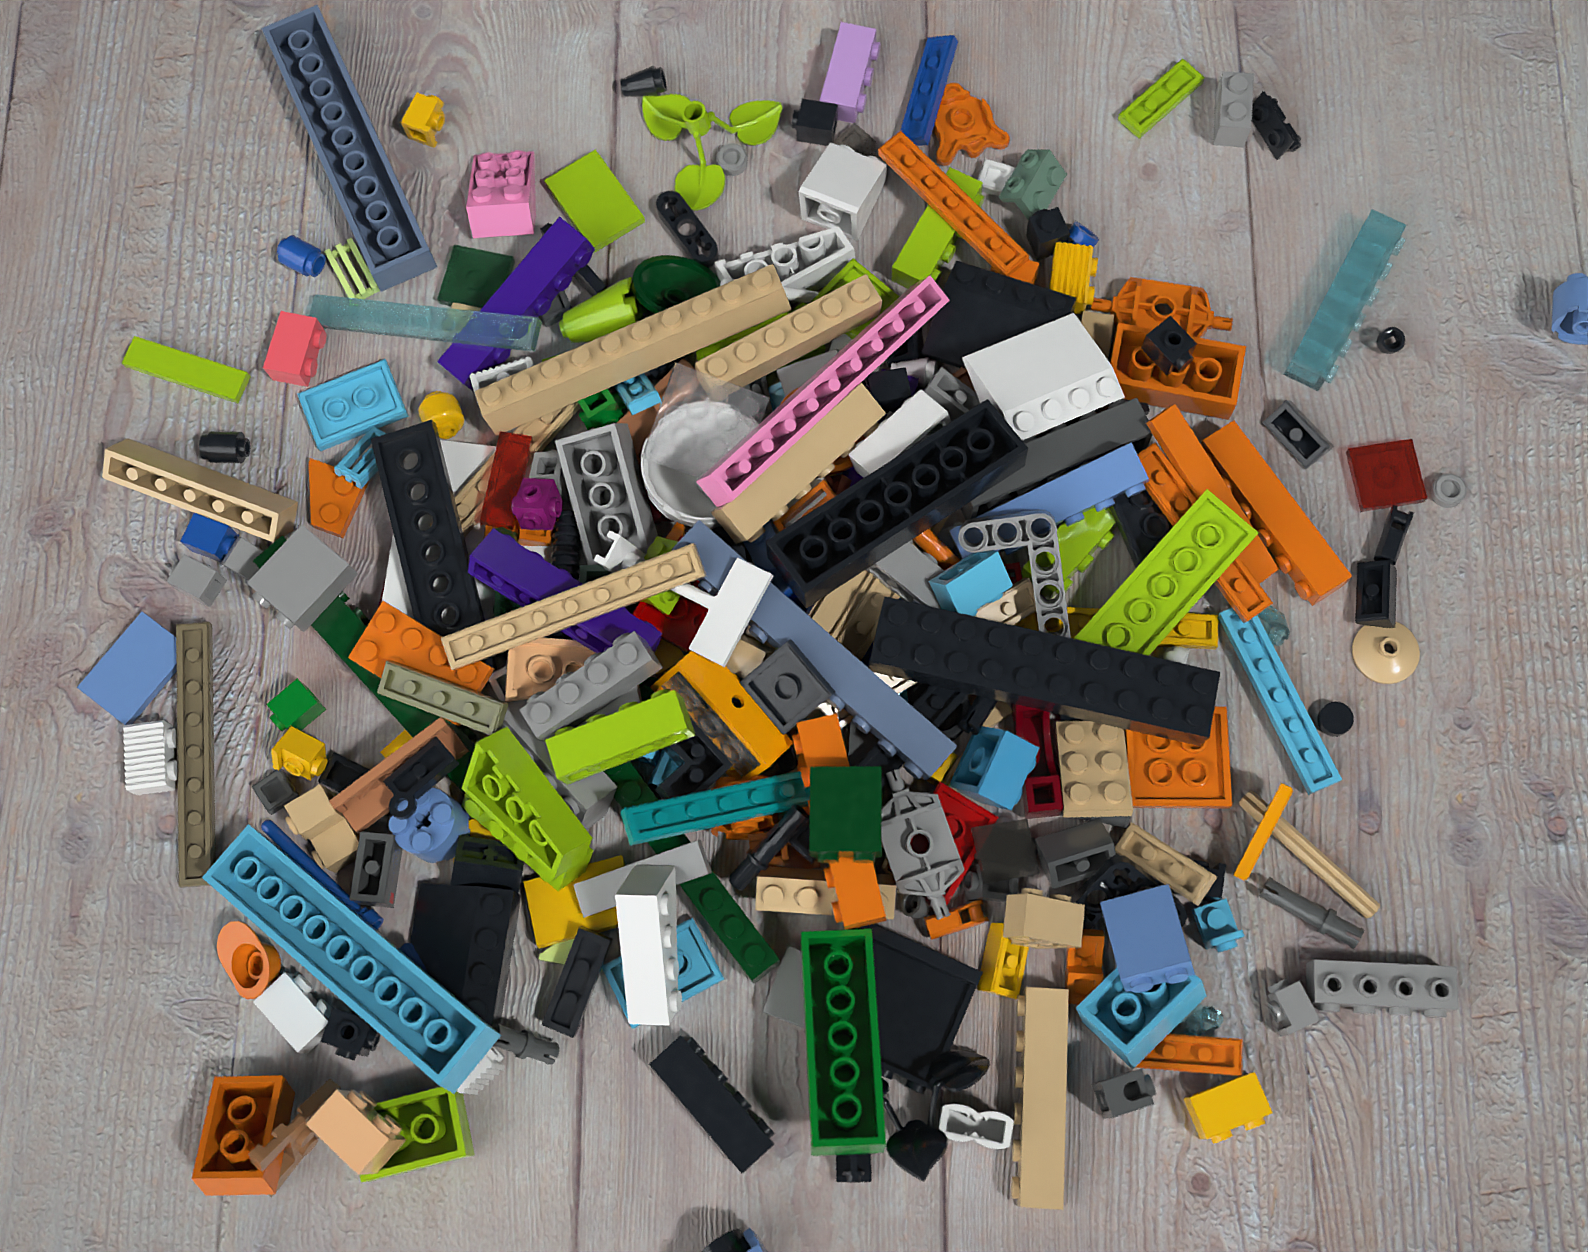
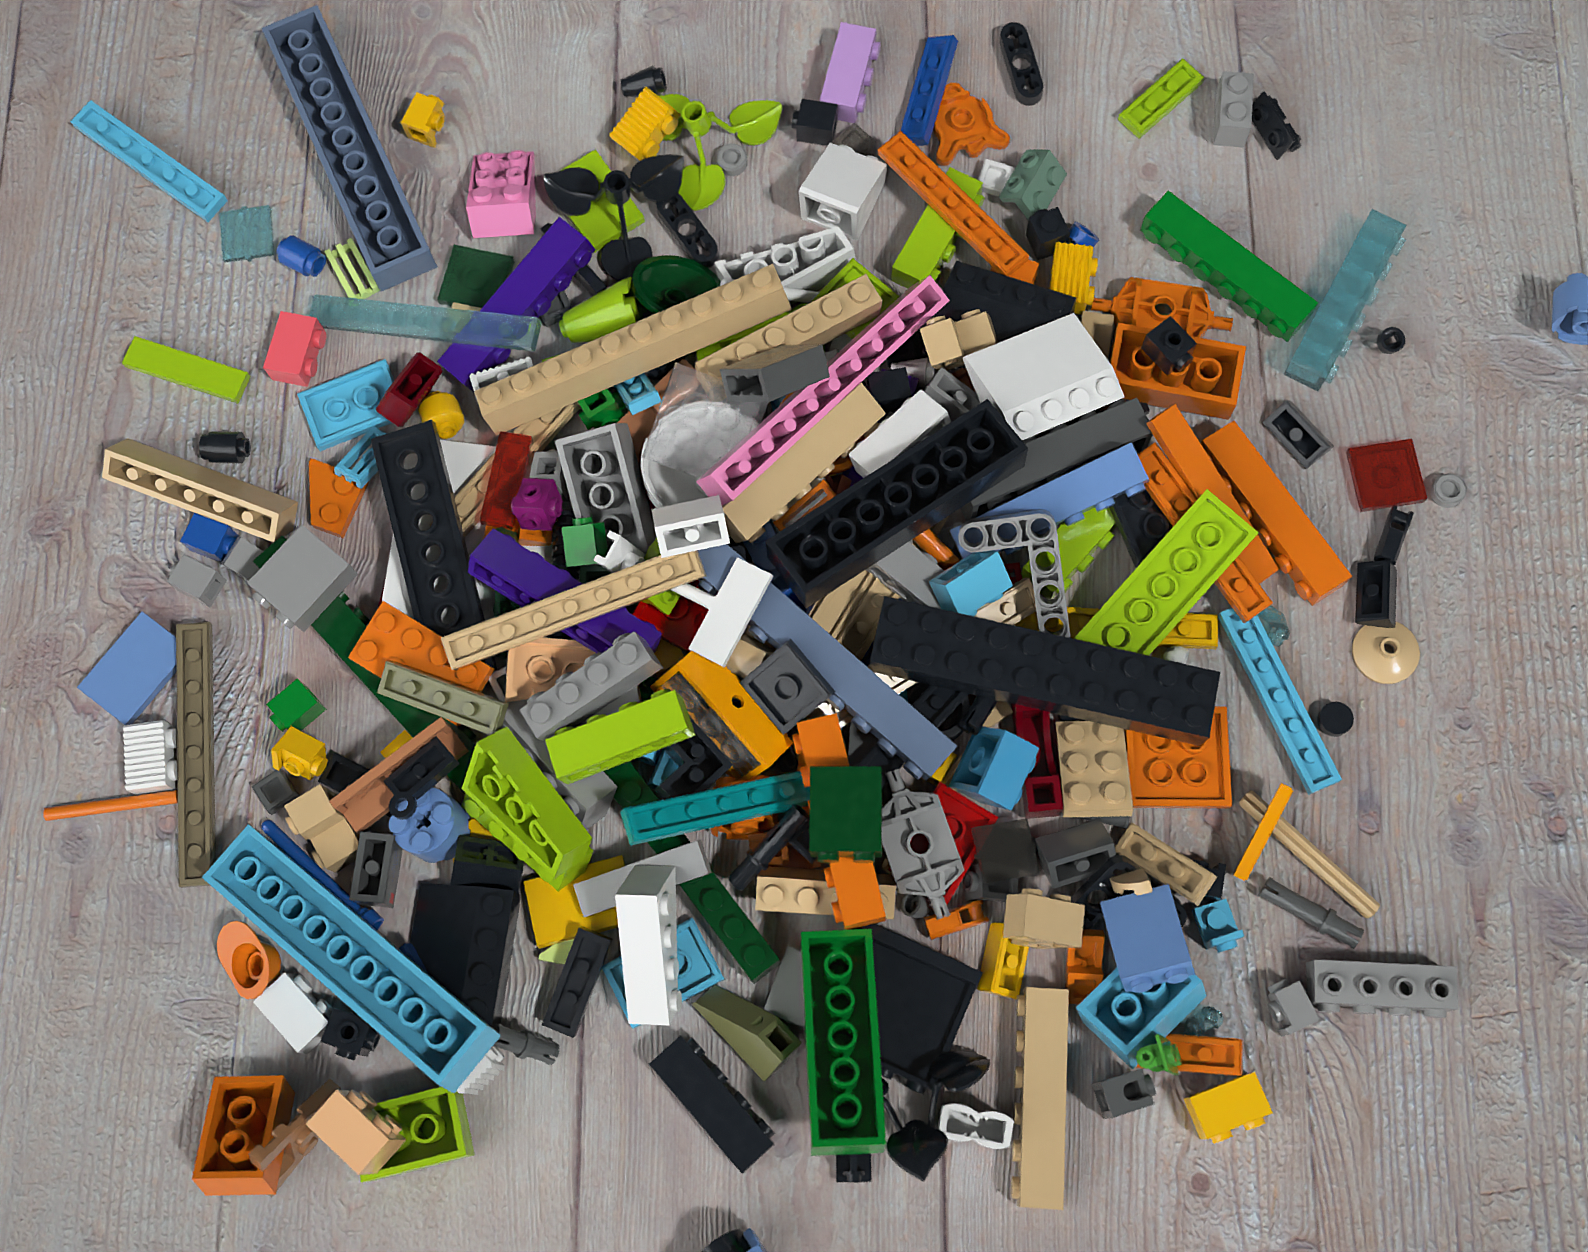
none -> orange bar [43,790,178,821]
none -> medium azure plate [70,100,228,222]
none -> clear light blue piece [219,205,275,263]
none -> dark red brick [376,352,443,427]
none -> black plant [543,154,684,282]
none -> green brick [562,517,608,567]
none -> yellow brick [609,87,681,161]
none -> white brick [651,495,730,558]
none -> olive slope [693,985,802,1082]
none -> dark grey brick [720,344,830,402]
none -> tan brick [920,309,998,371]
none -> black beam [999,22,1044,106]
none -> tan tile [1110,868,1153,895]
none -> bright green hinge [1136,1034,1182,1076]
none -> green brick [1140,190,1318,342]

